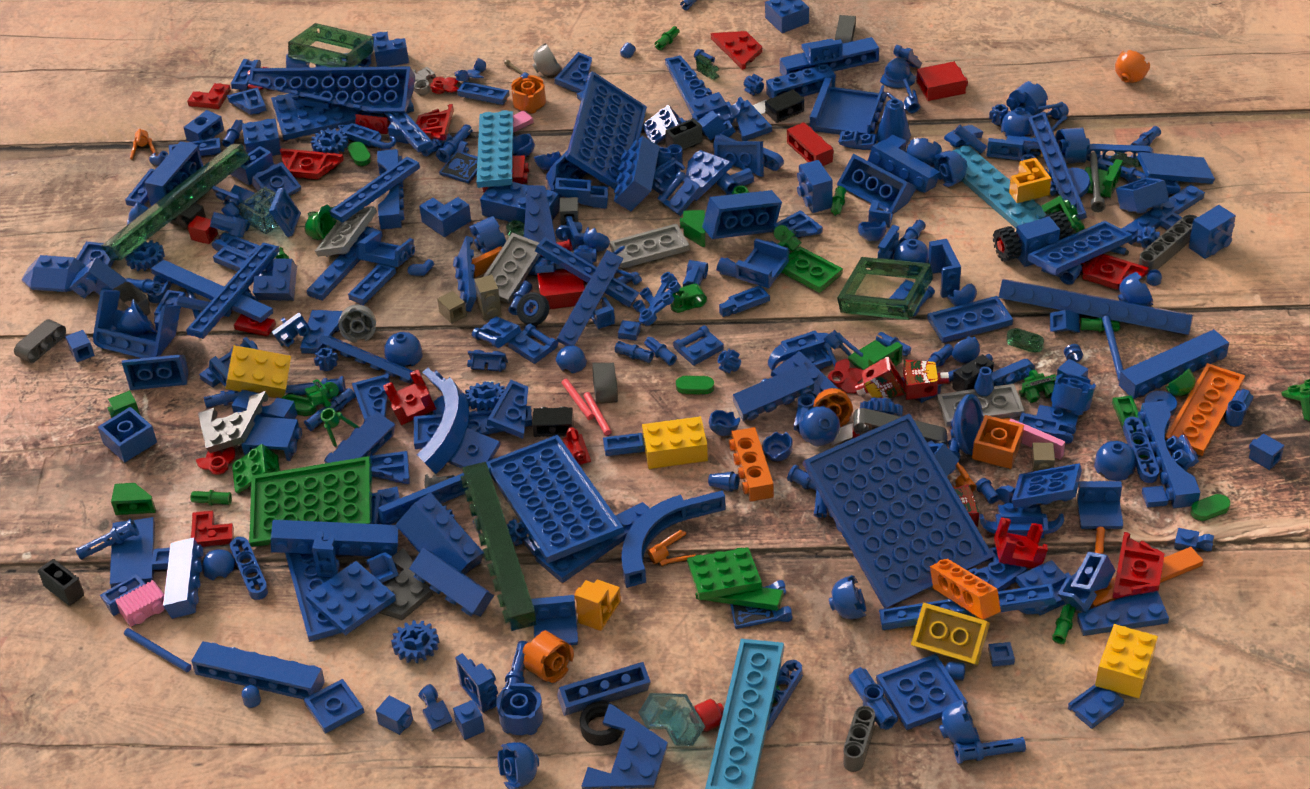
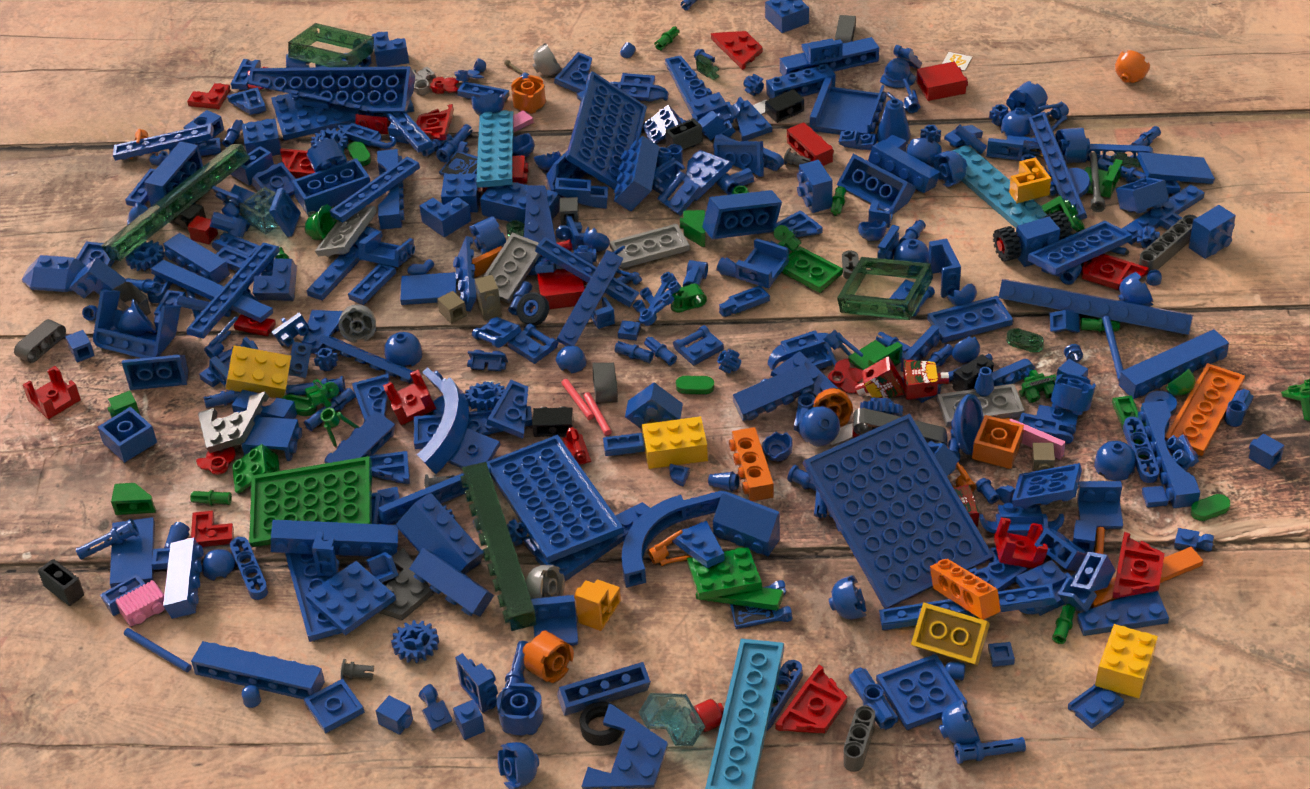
blue hair [708,410,740,437] -> none
none -> red panel [22,366,81,420]
none -> blue hinge [82,305,98,321]
none -> blue plate [113,123,214,161]
none -> blue brick [163,233,230,283]
none -> blue cone [164,522,190,548]
none -> blue plant [204,317,238,359]
none -> blue hips [288,341,312,379]
none -> blue brick [292,158,370,216]
none -> blue brick [307,139,347,172]
none -> dark grey pin [340,659,374,680]
none -> blue tile [400,272,457,305]
none -> blue brick [441,173,481,212]
none -> blue cylinder [471,94,504,116]
none -> light grey cylinder [525,565,565,601]
none -> blue plate [610,73,669,102]
none -> blue brick [625,382,683,428]
none -> blue tile [669,464,690,487]
none -> blue wing [672,521,725,568]
none -> blue slope [713,491,780,556]
none -> red wing [775,665,847,734]
none -> dark grey pin [783,148,811,166]
none -> dark grey beam [842,250,860,280]
none -> blue plate [901,325,940,372]
none -> blue gear [920,125,941,144]
none -> white sticker [942,52,972,71]
none -> blue brick [1034,528,1087,572]
none -> blue brick [1073,520,1097,553]

